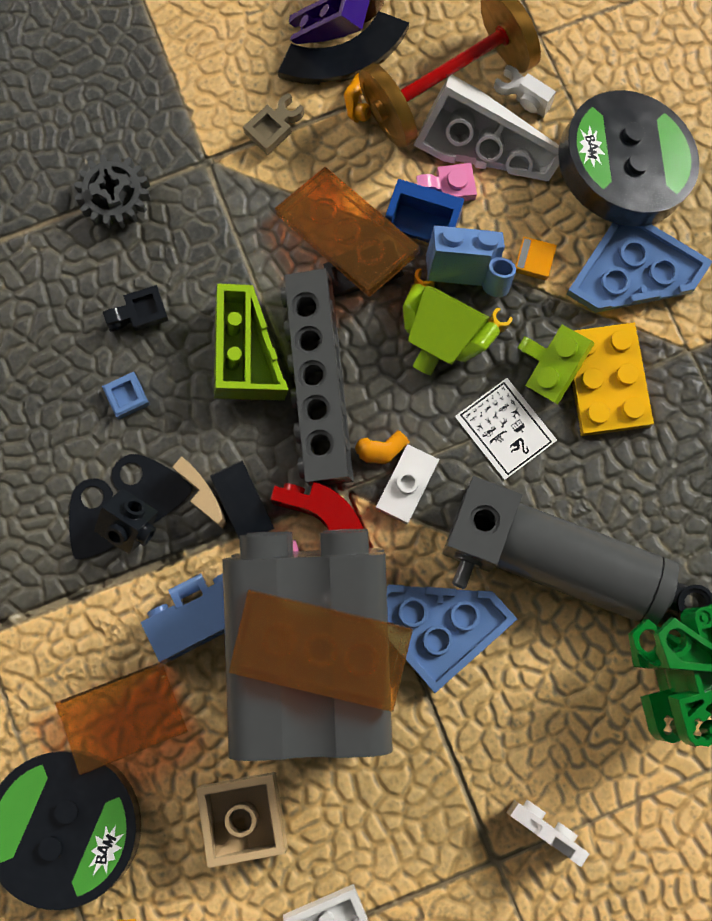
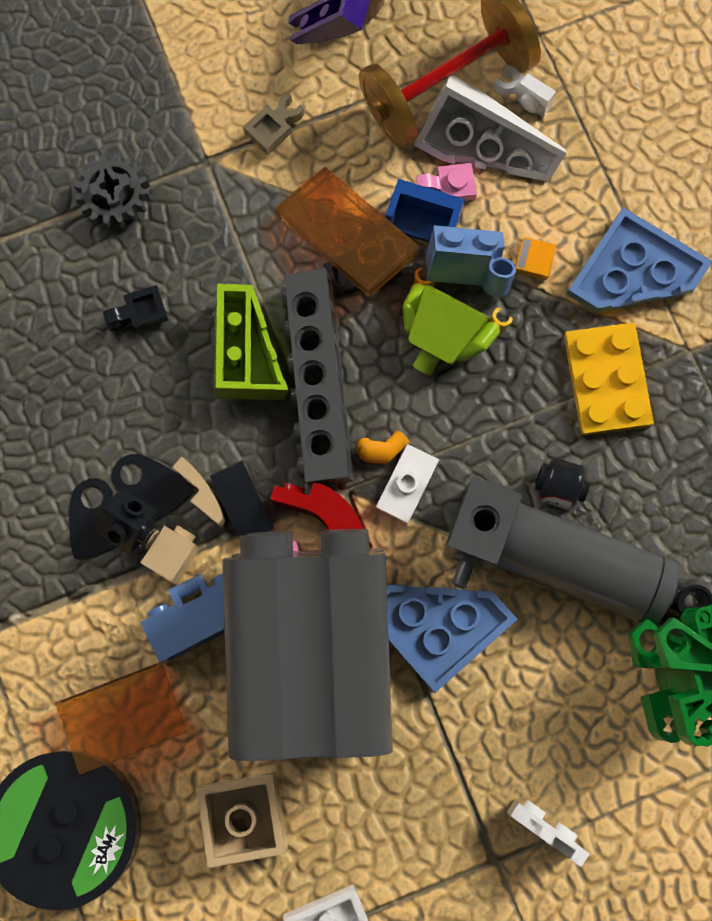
medium blue tile [102,372,150,420] -> none
clear orange tile [228,589,413,712] -> none
black tile [278,11,409,85] -> none
light orange arm [343,73,371,123] -> none
white sticker [455,378,557,480] -> none
lime plate [517,324,595,405] -> none
brick [558,90,699,226] -> none
none -> tan brick [140,525,200,585]
none -> black head [534,458,591,510]

